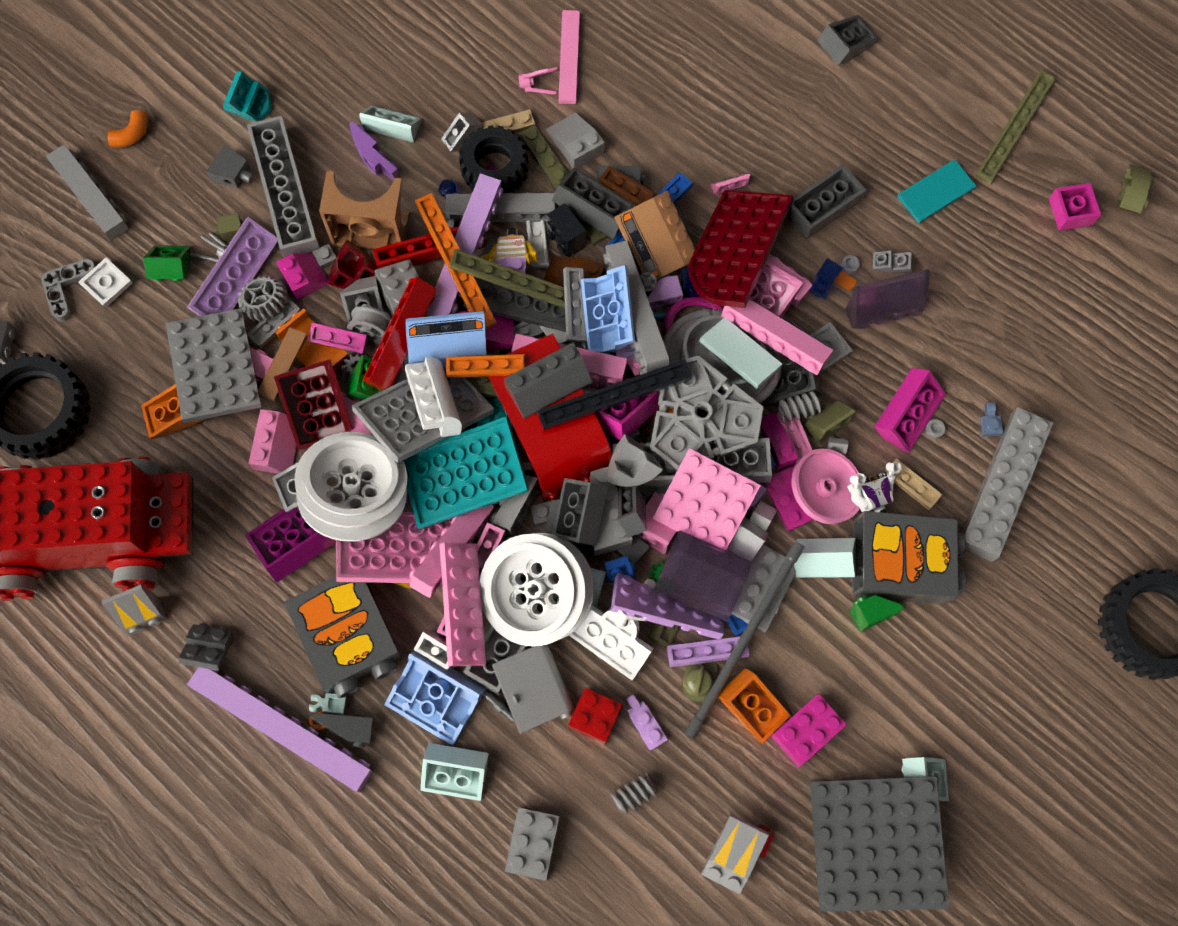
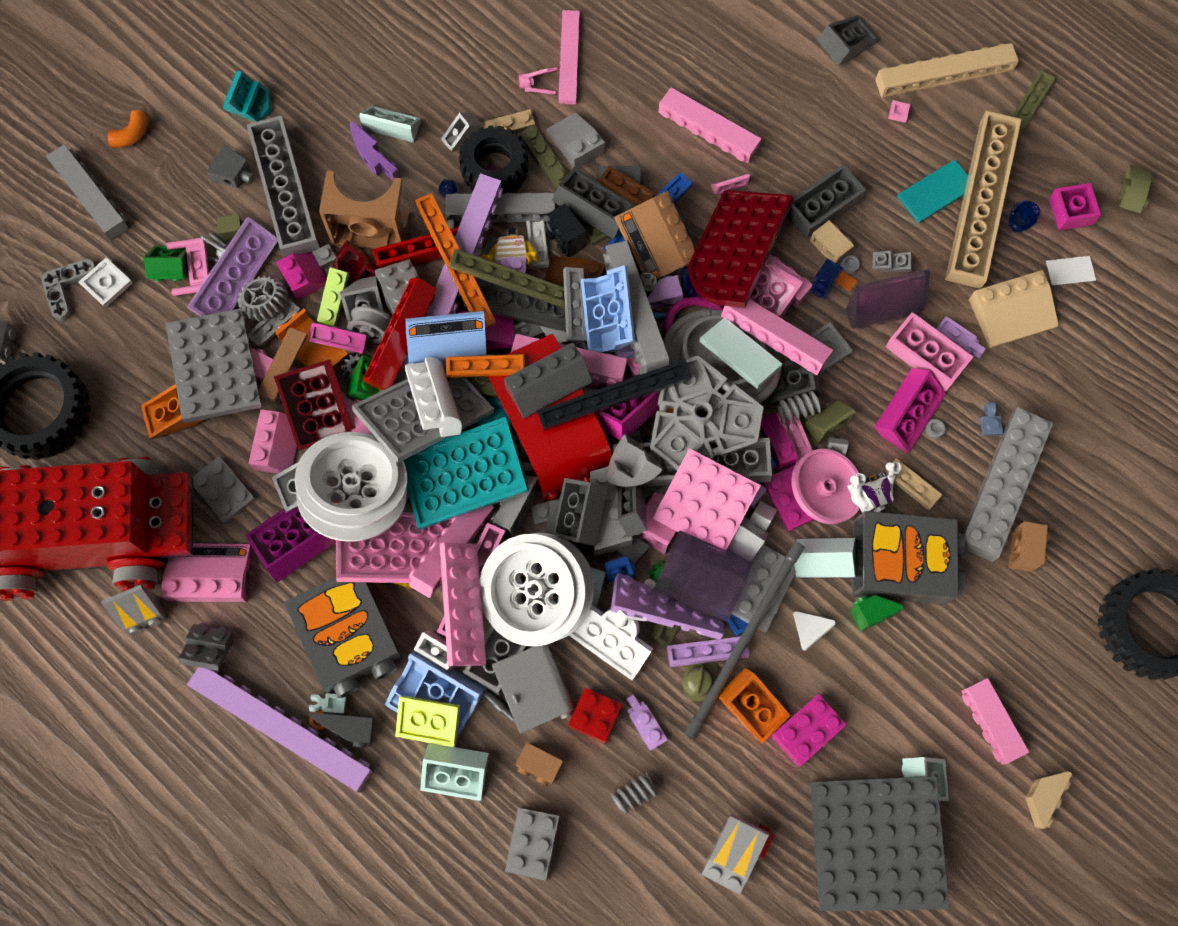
none -> bright pink piece [161,543,251,602]
none -> bright pink plate [166,238,209,296]
none -> light grey plate [192,456,256,524]
none -> plate [317,267,350,326]
none -> neon yellow plate [395,695,460,747]
none -> medium nougat brick [515,742,563,786]
none -> bright pink brick [659,87,761,163]
none -> white piece [793,611,836,651]
none -> tan brick [810,220,854,266]
none -> tan brick [875,43,1019,98]
none -> bright pink brick [886,312,973,392]
none -> bright pink plate [888,100,910,123]
none -> lavender hinge [936,317,986,358]
none -> tan brick [945,111,1021,289]
none -> bright pink brick [961,678,1029,765]
none -> tan slope [969,270,1059,348]
none -> medium nougat brick [1008,521,1050,572]
none -> clear blue hair [1009,200,1040,232]
none -> tan slope [1026,771,1072,829]
none -> white sticker [1046,256,1096,285]

